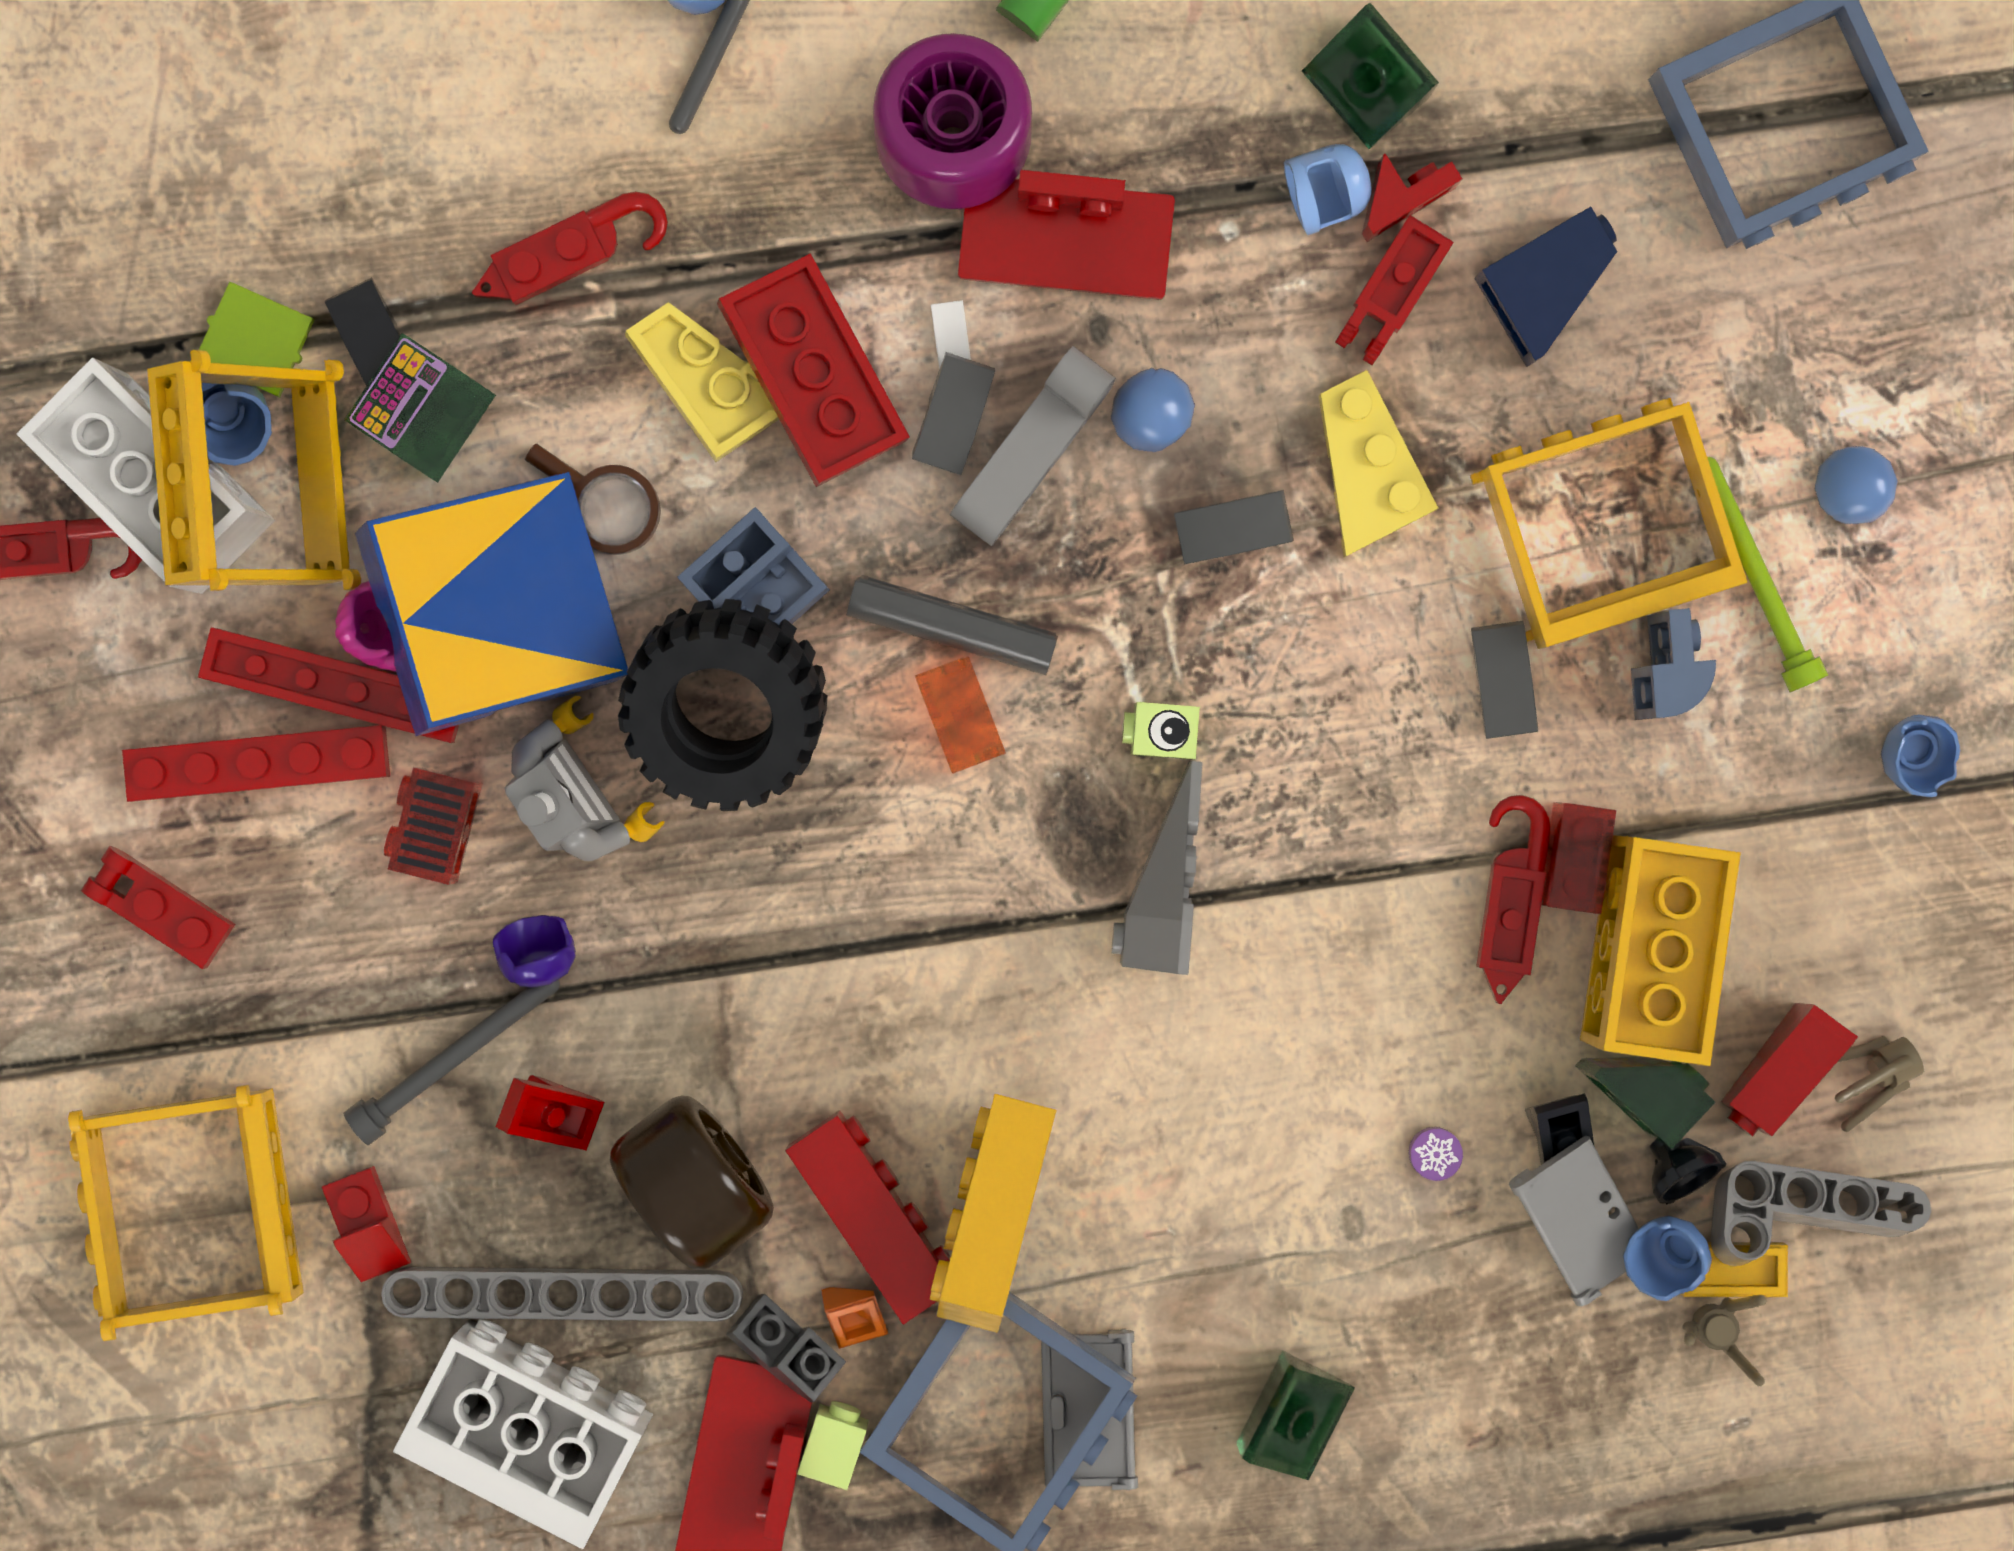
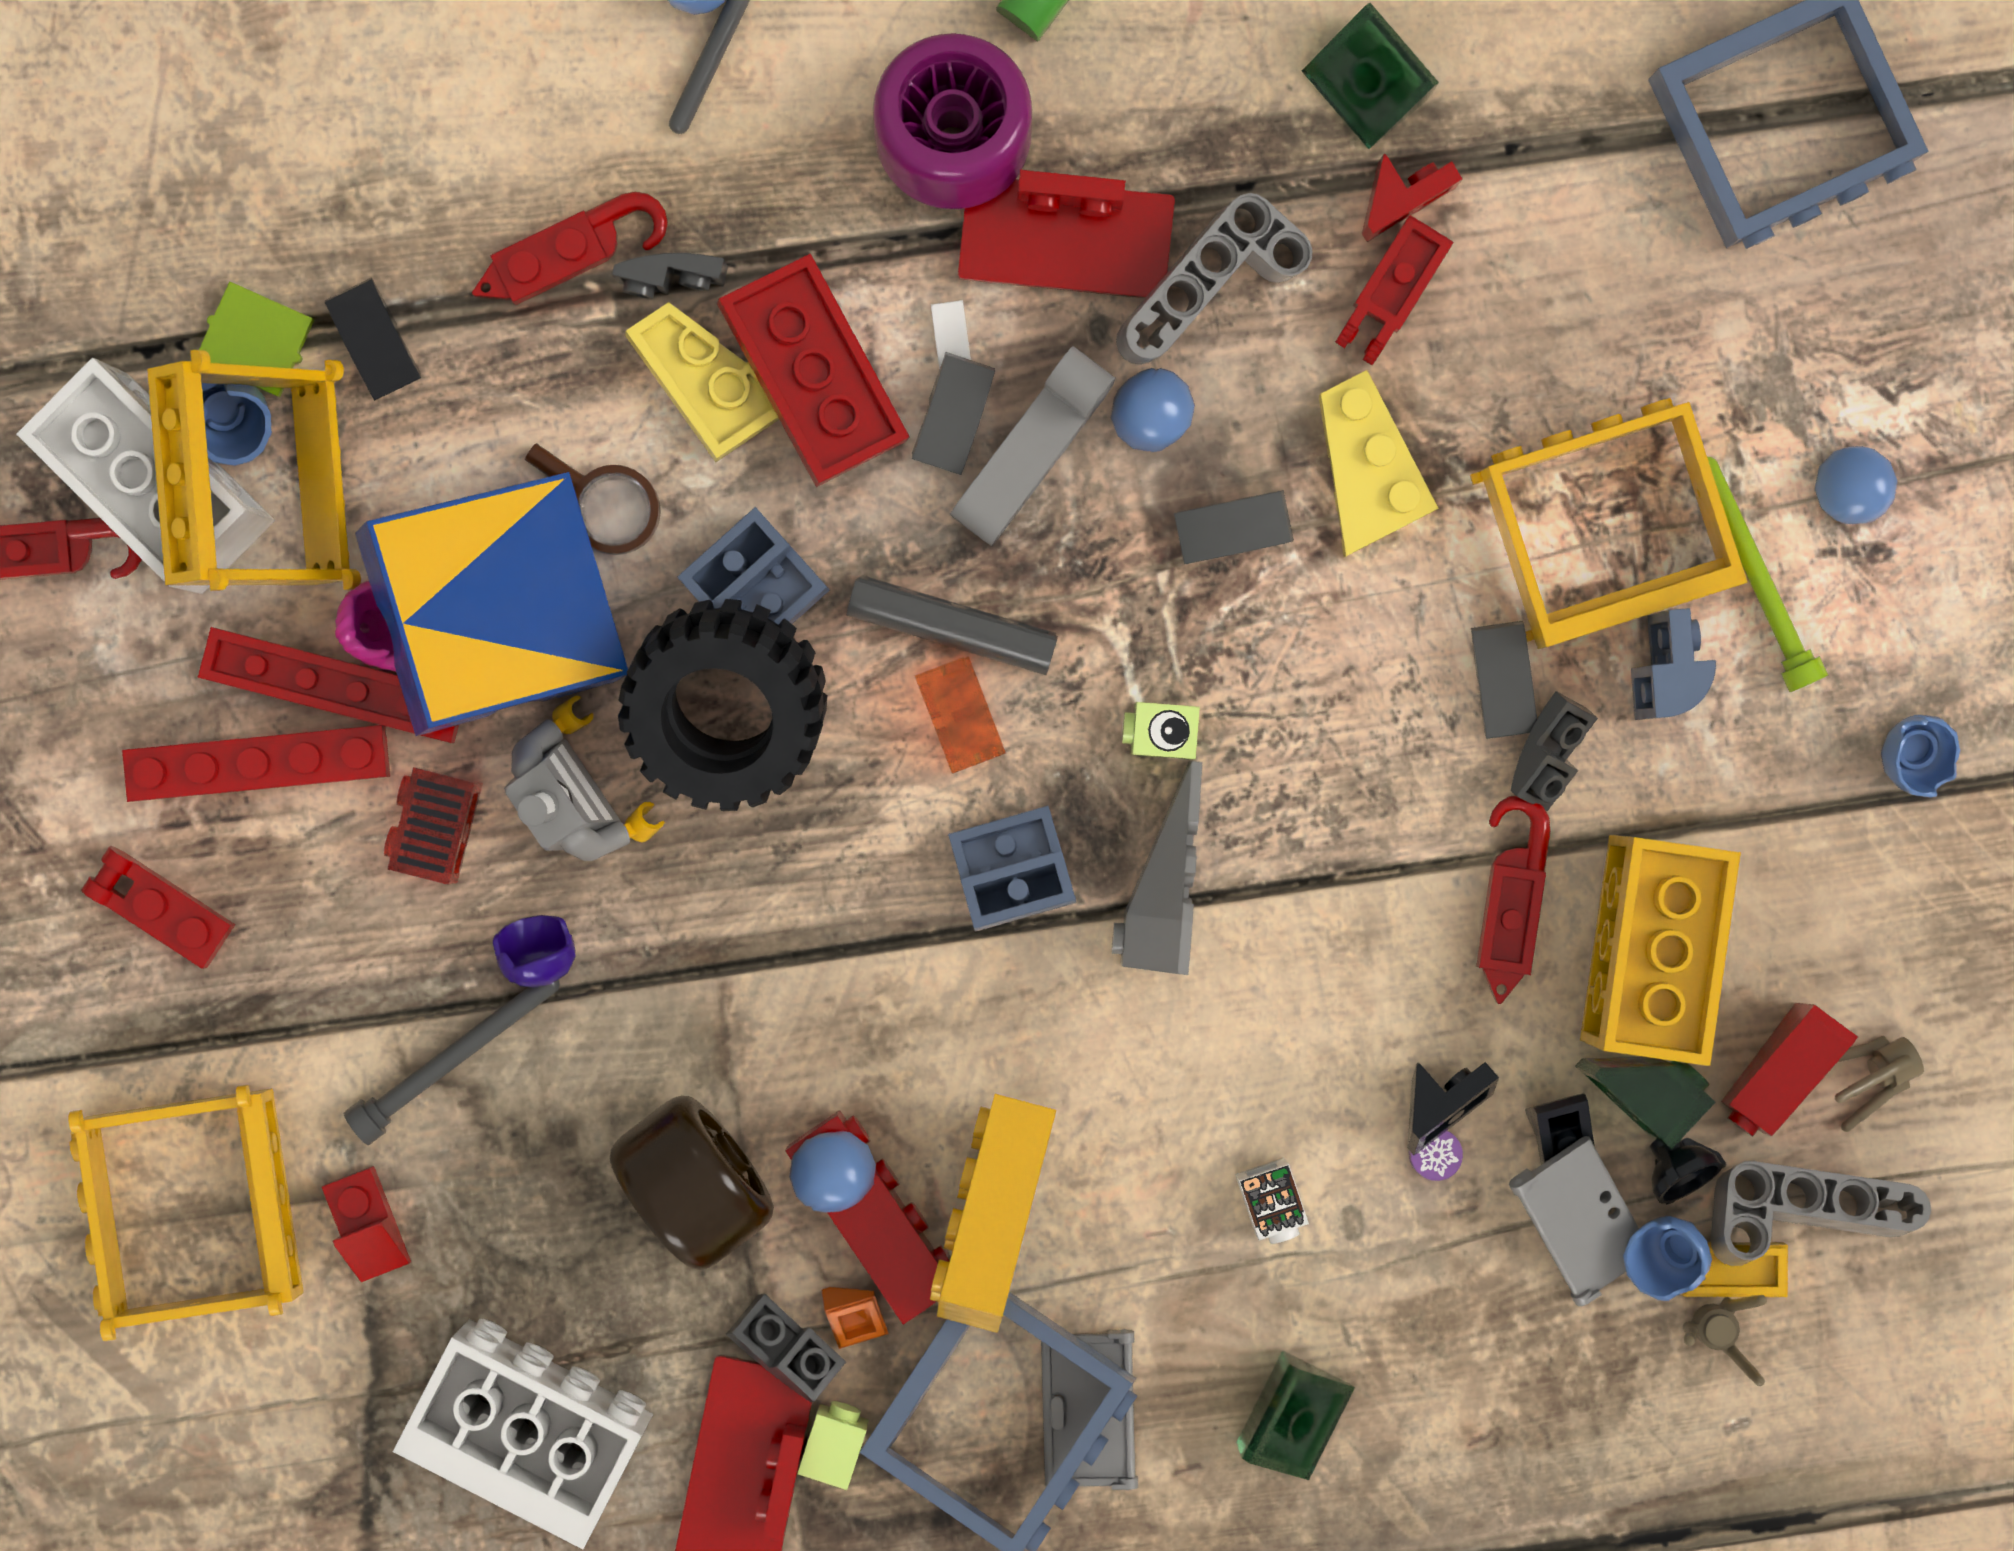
clear green slope [344,333,496,483] -> none
light grey beam [381,1267,743,1321] -> none
red slope [495,1075,605,1151] -> none
light blue helmet [1284,144,1372,236] -> none
dark blue slope [1474,206,1618,367] -> none
clear red brick [1542,802,1617,915] -> none
none -> dark grey slope [612,253,728,299]
none -> medium blue hair [789,1131,876,1213]
none -> sand blue brick [948,806,1077,932]
none -> light grey beam [1116,193,1313,365]
none -> brick [1235,1158,1309,1244]
none -> black slope [1407,1062,1499,1156]
none -> dark grey slope [1511,691,1598,811]

